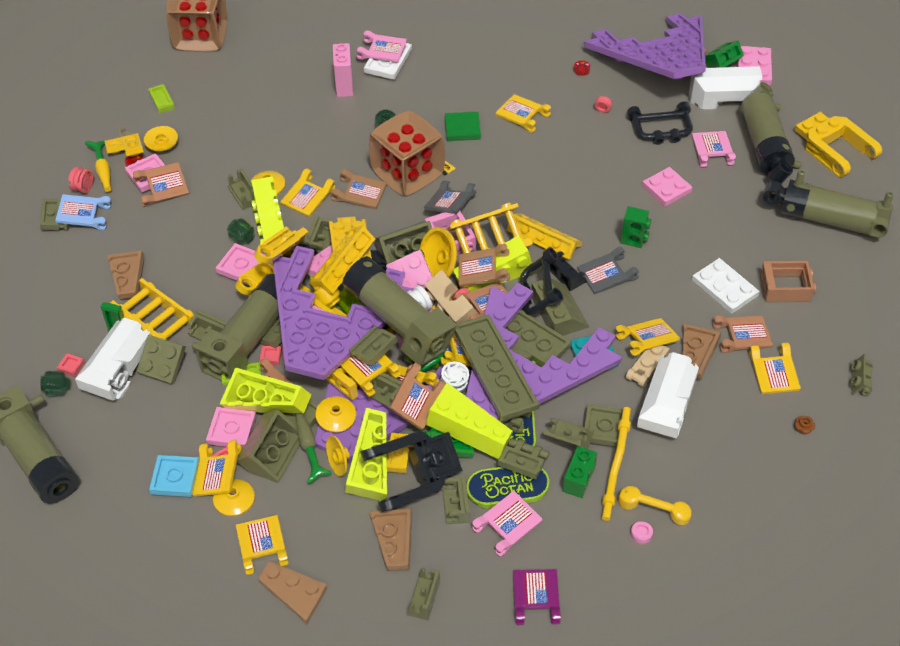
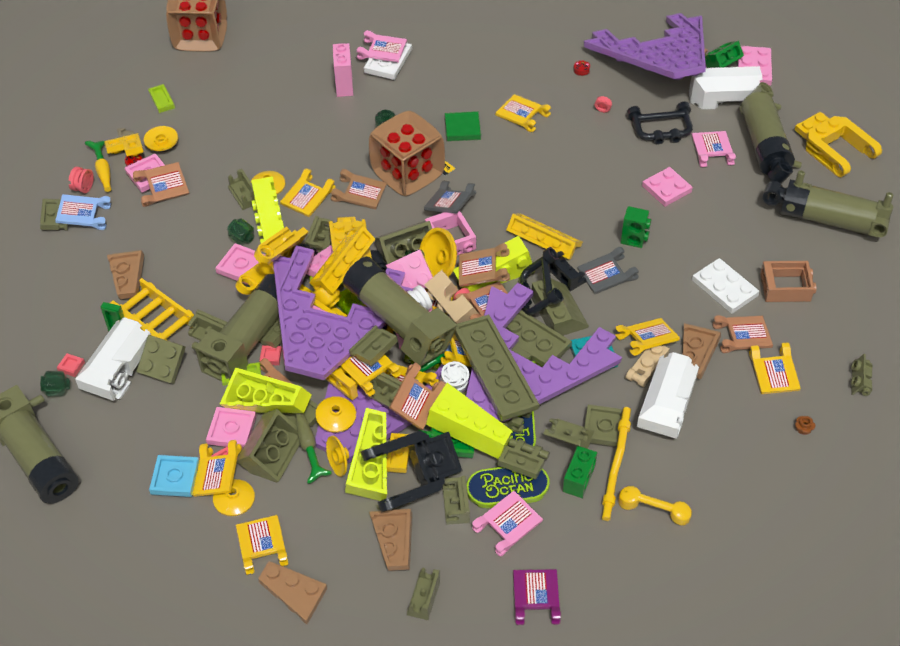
yellow fence [447,203,533,253] -> none
bright pink tile [631,521,653,544] -> none

